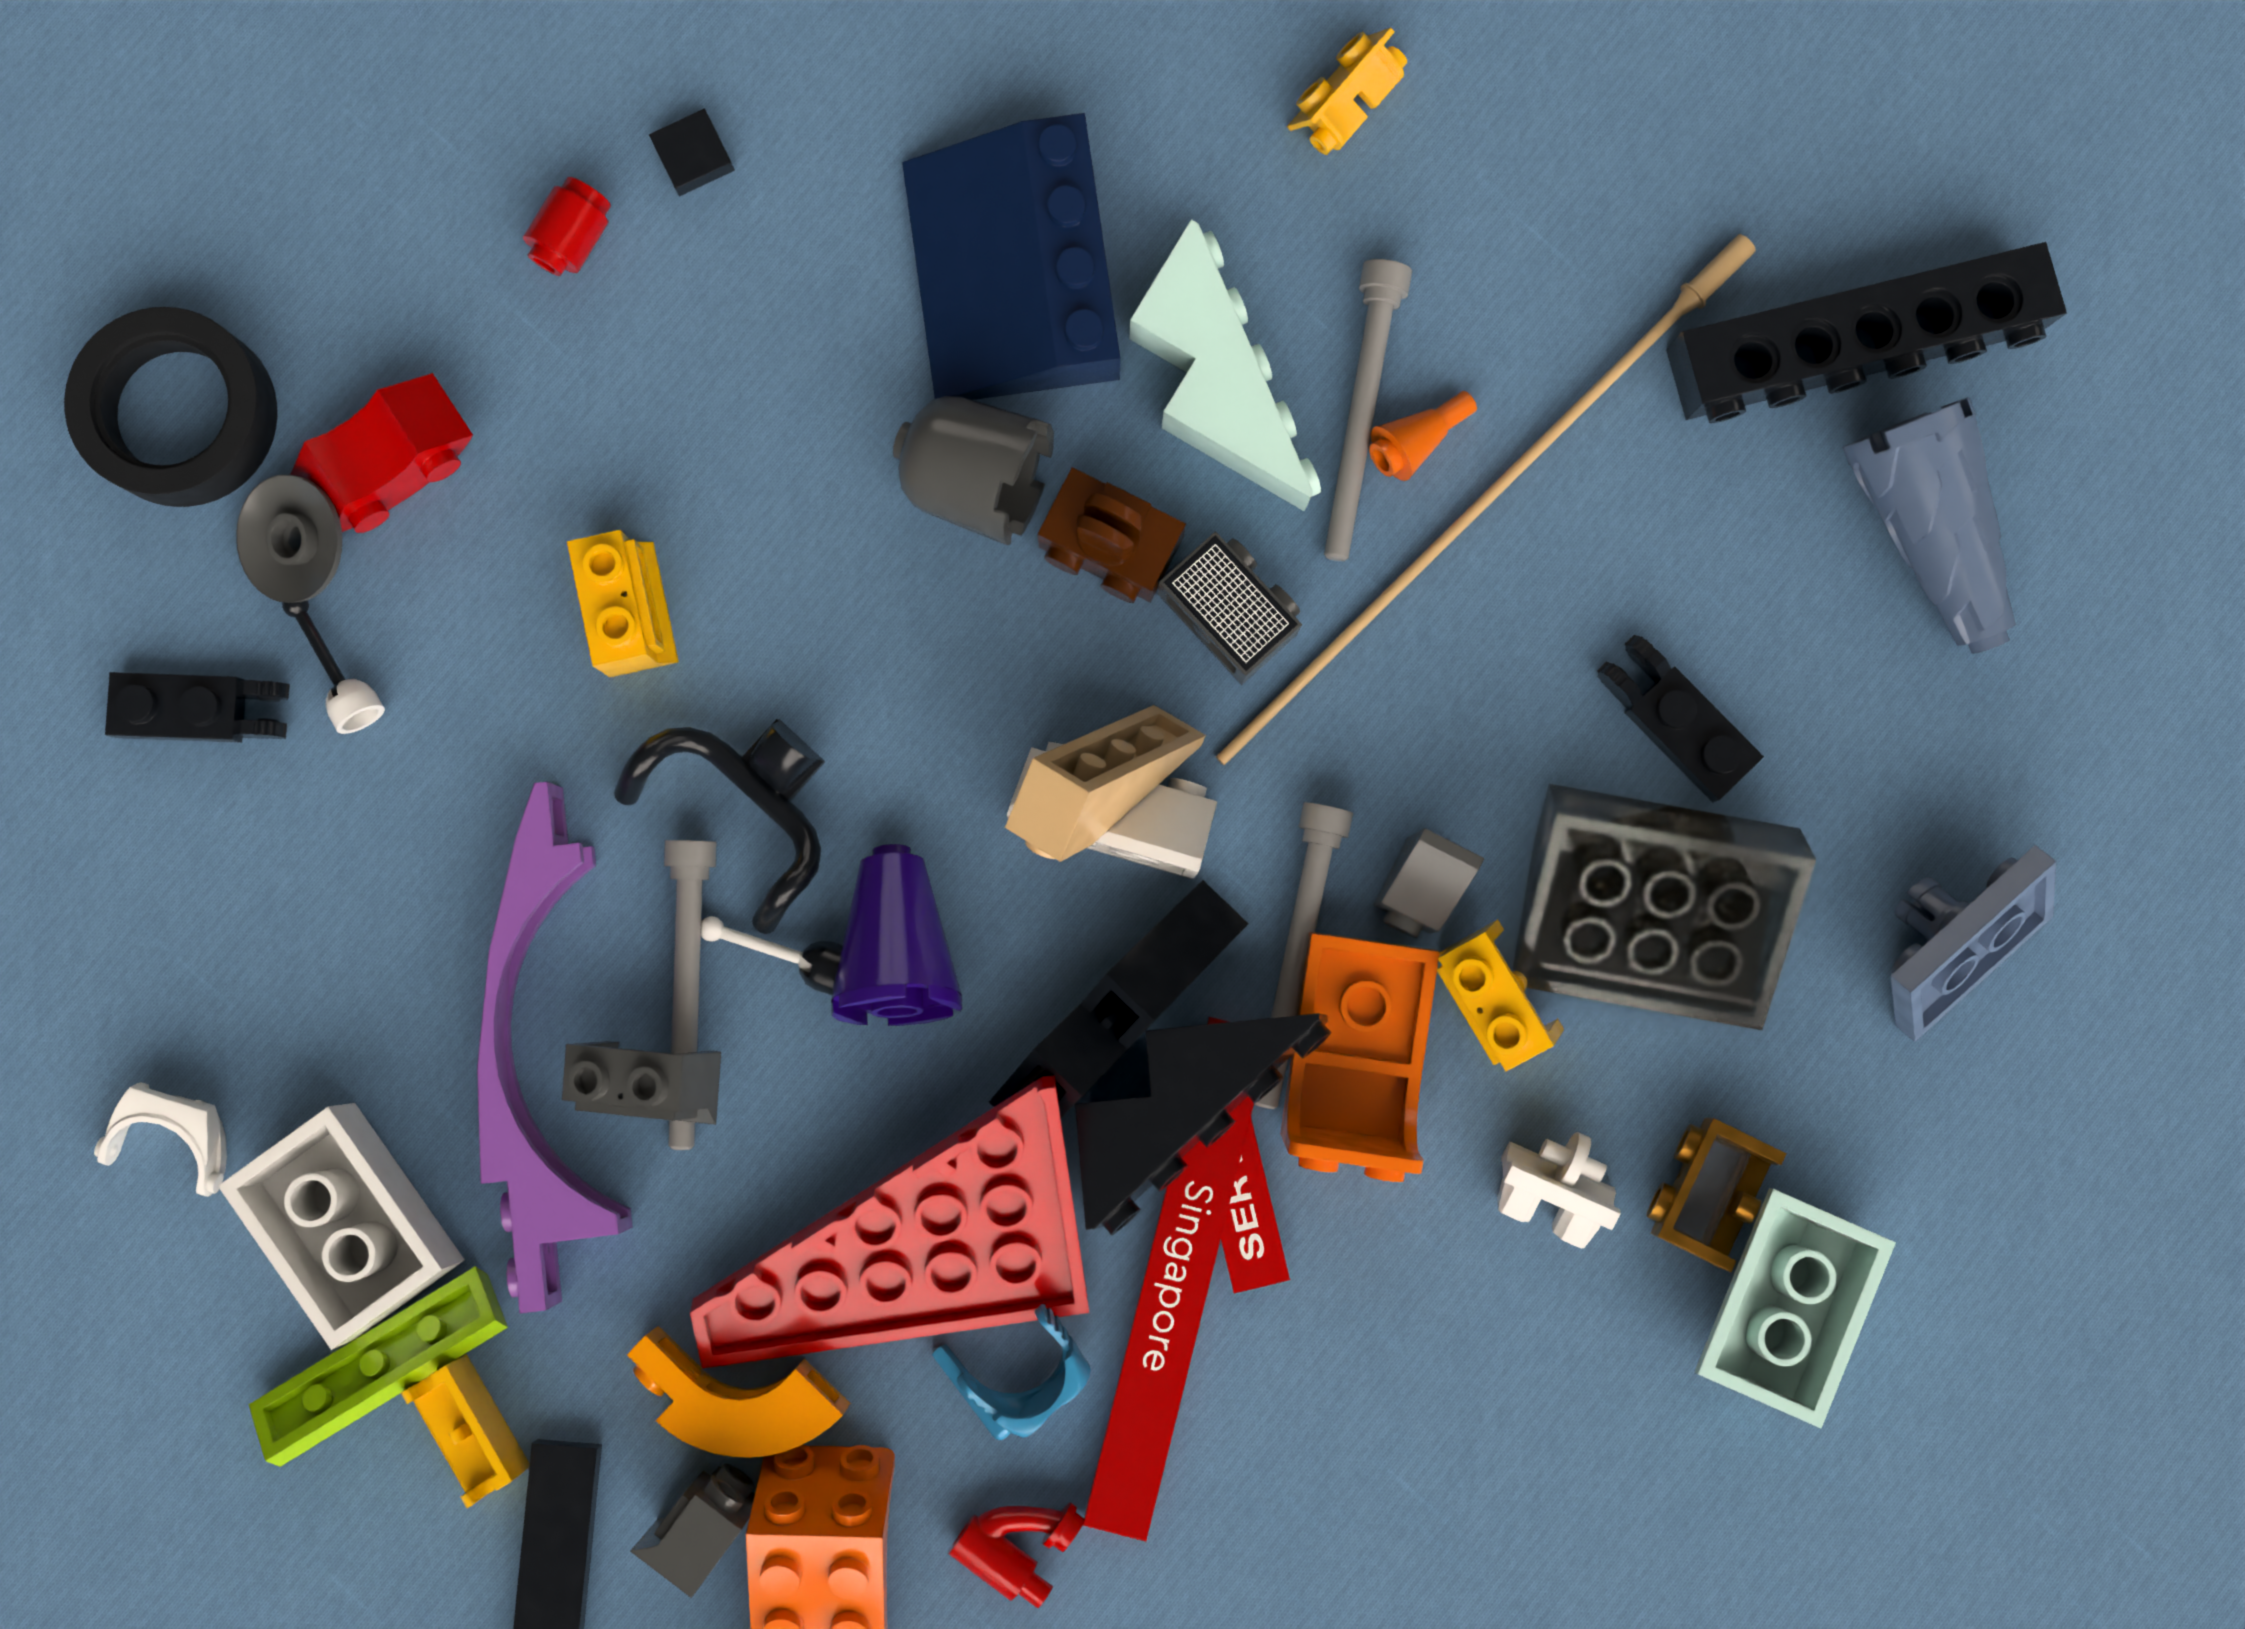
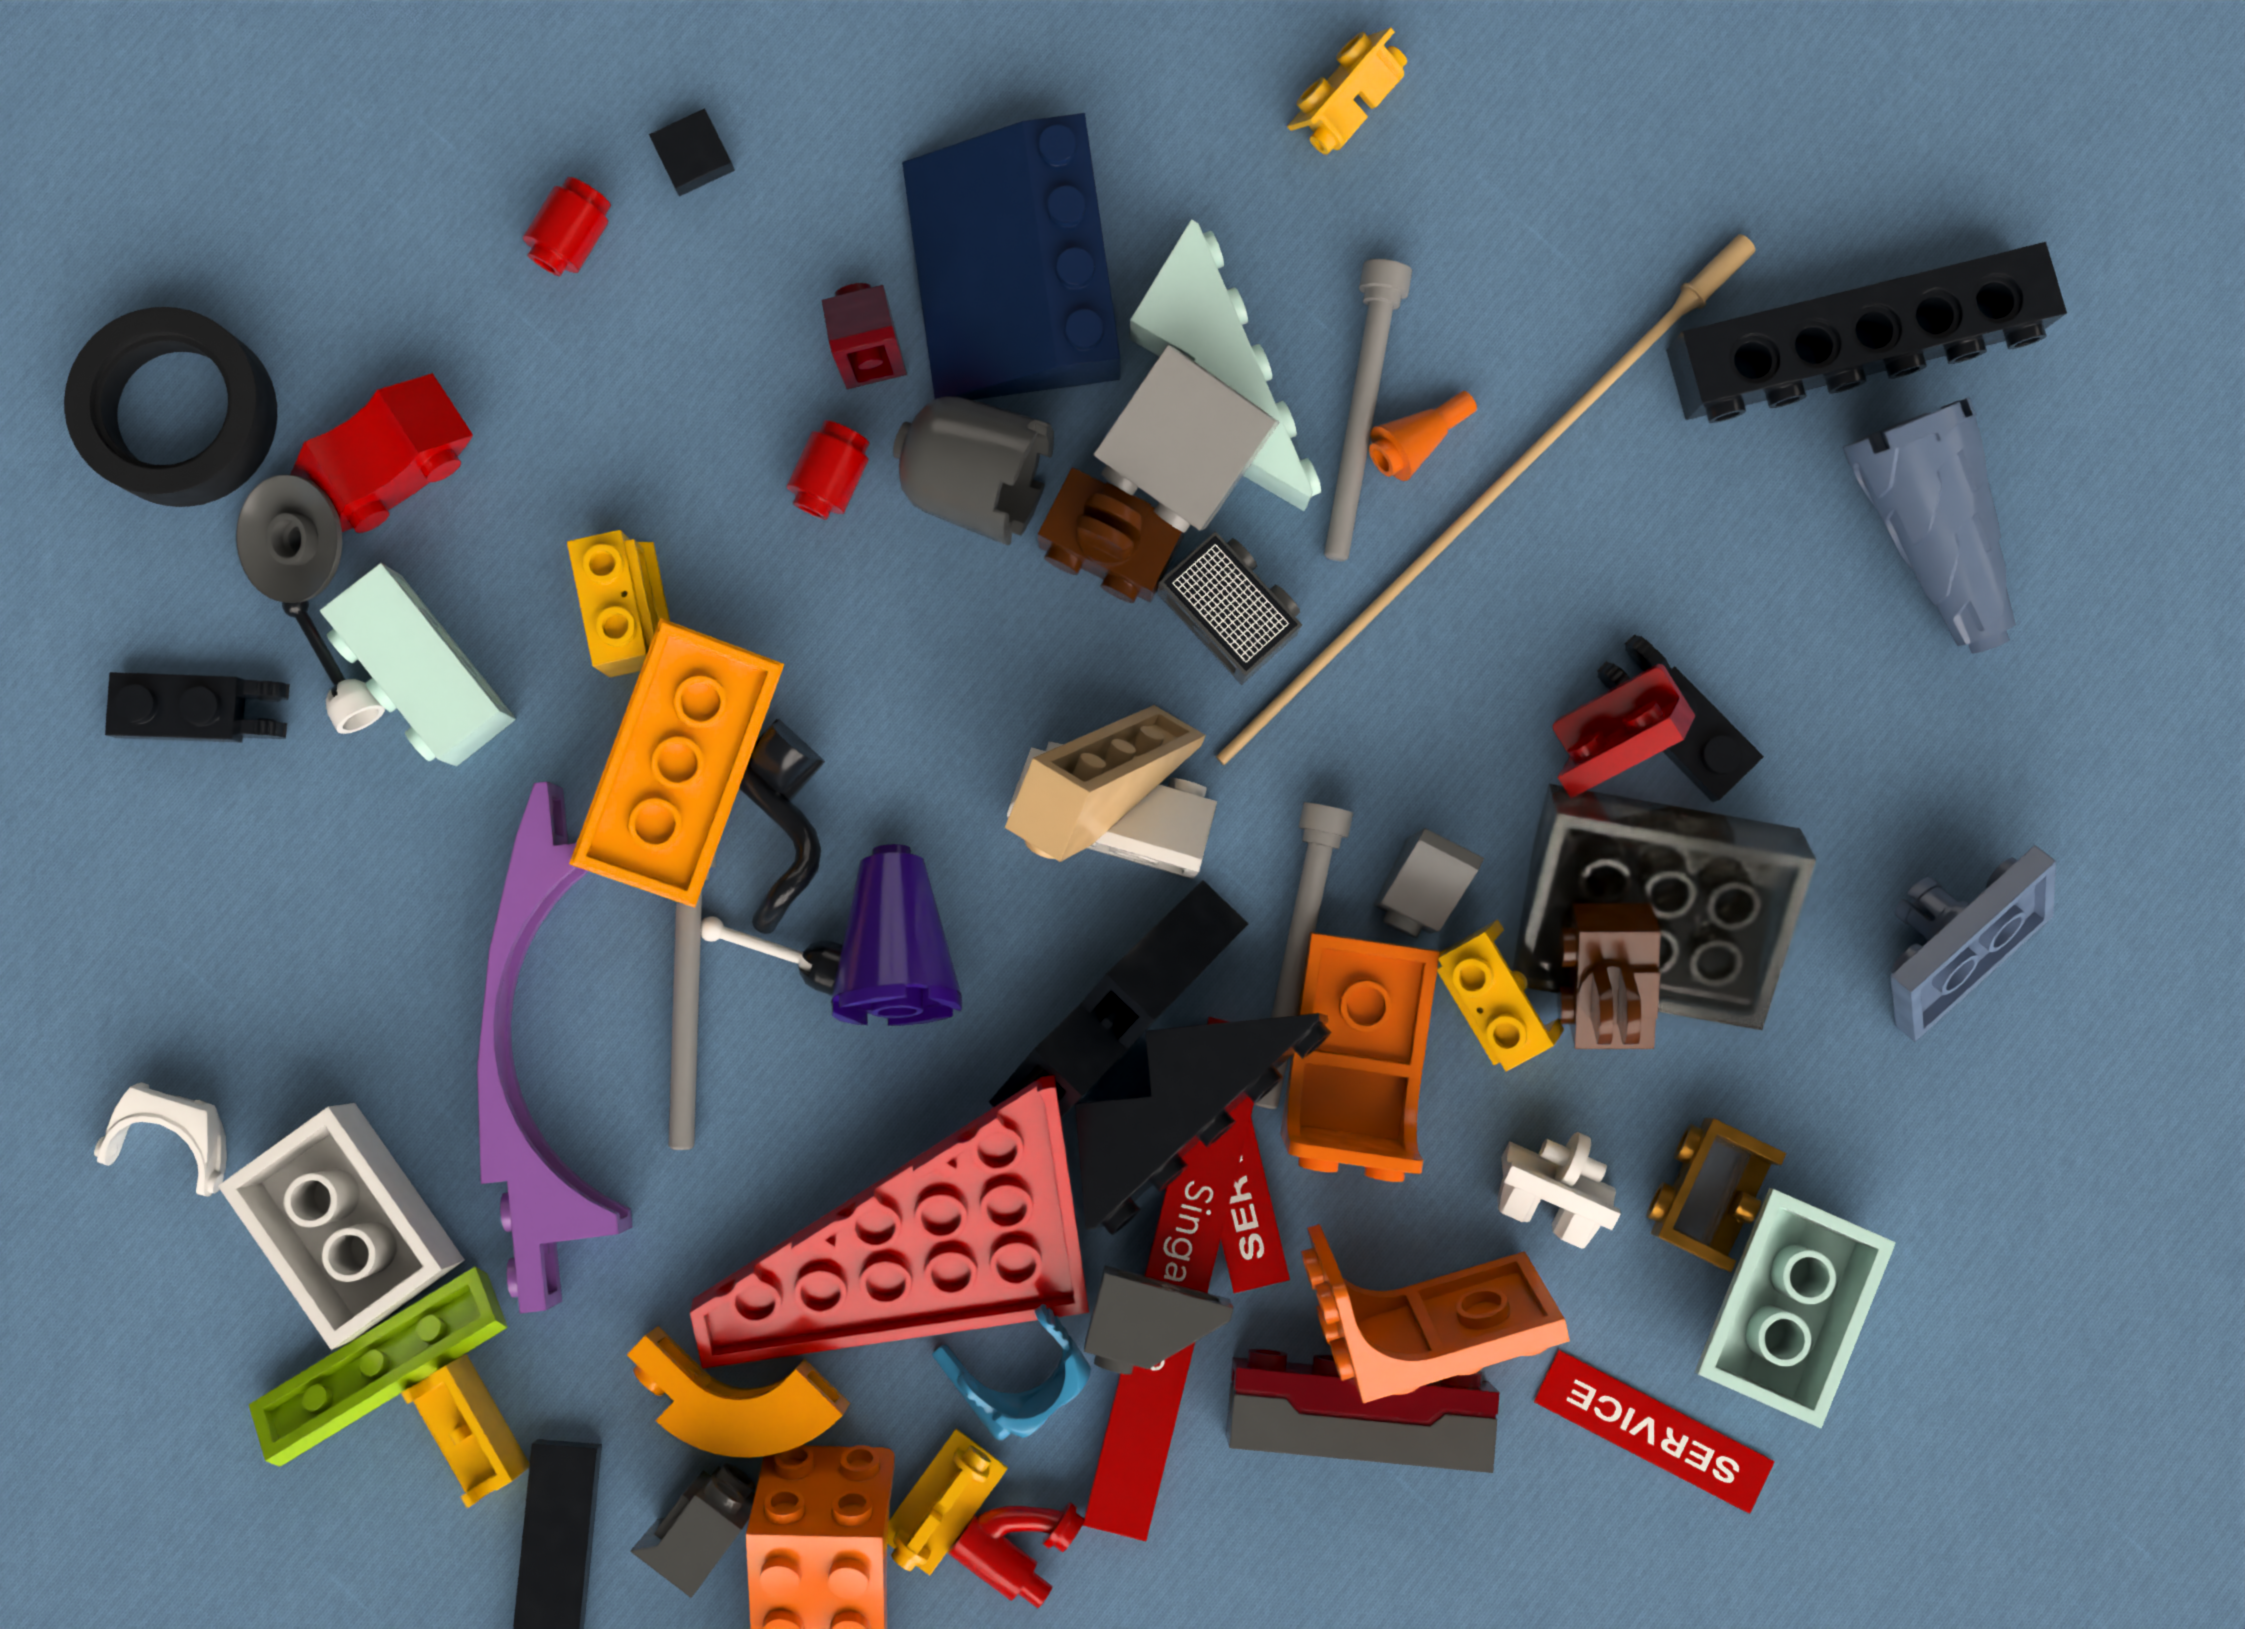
dark grey window [562,1041,721,1125] -> none
none -> light aqua brick [319,563,516,766]
none -> light orange tile [569,618,784,908]
none -> red brick [786,420,870,520]
none -> dark red slope [822,283,907,390]
none -> yellow hinge [887,1428,1008,1576]
none -> dark grey slope [1084,1265,1233,1374]
none -> light grey brick [1094,345,1280,533]
none -> piece [1226,1349,1500,1473]
none -> orange bracket [1301,1224,1570,1403]
none -> red sticker [1533,1350,1775,1514]
none -> red bracket [1552,664,1696,798]
none -> reddish brown brick [1557,903,1661,1049]

